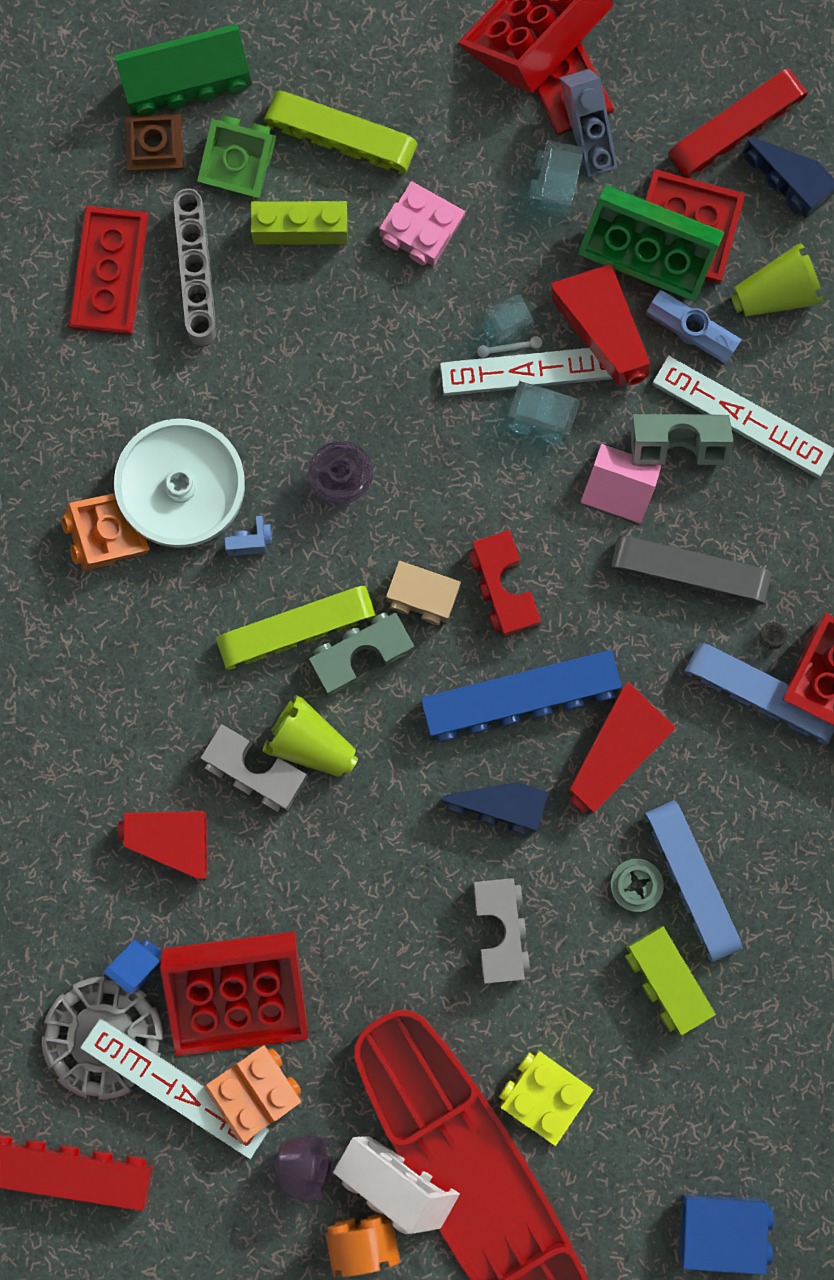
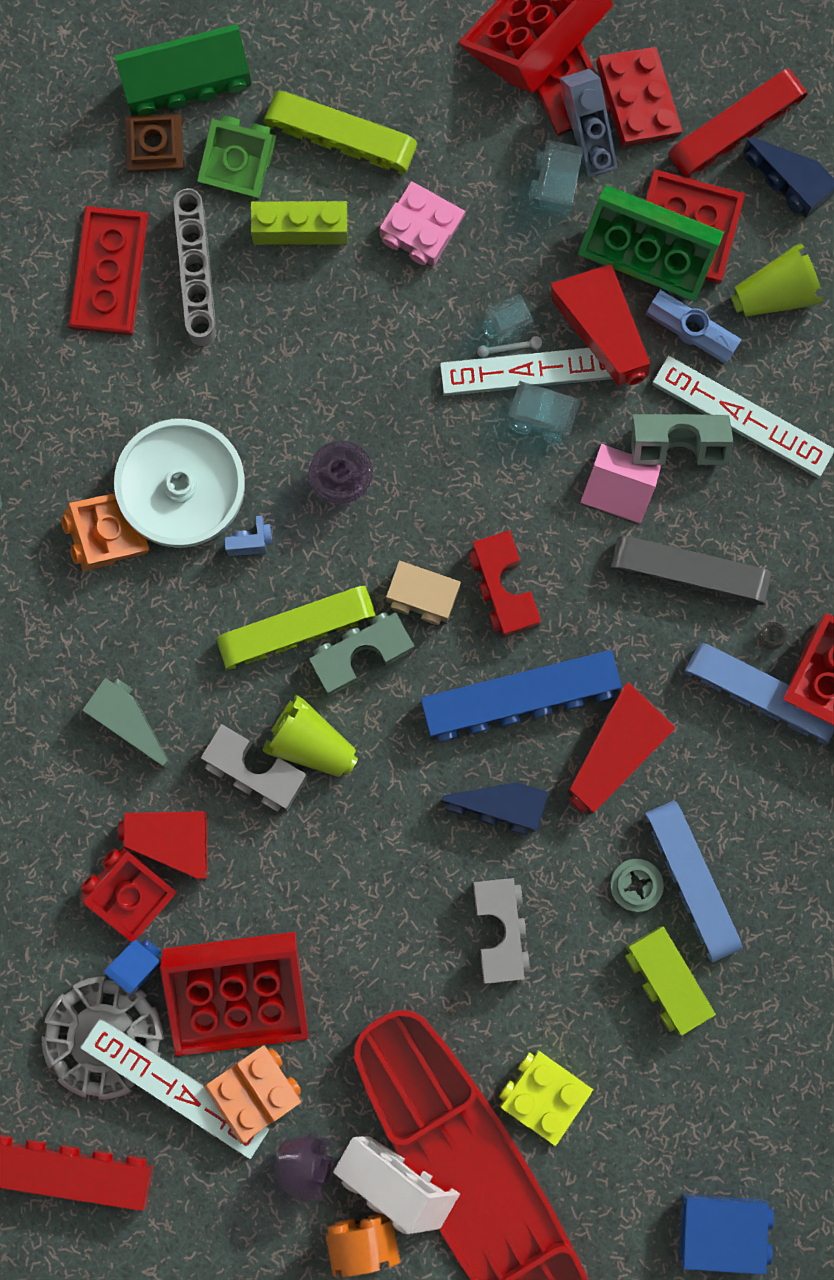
none -> red plate [80,846,177,942]
none -> sand green slope [83,678,170,769]
none -> red plate [596,47,683,147]

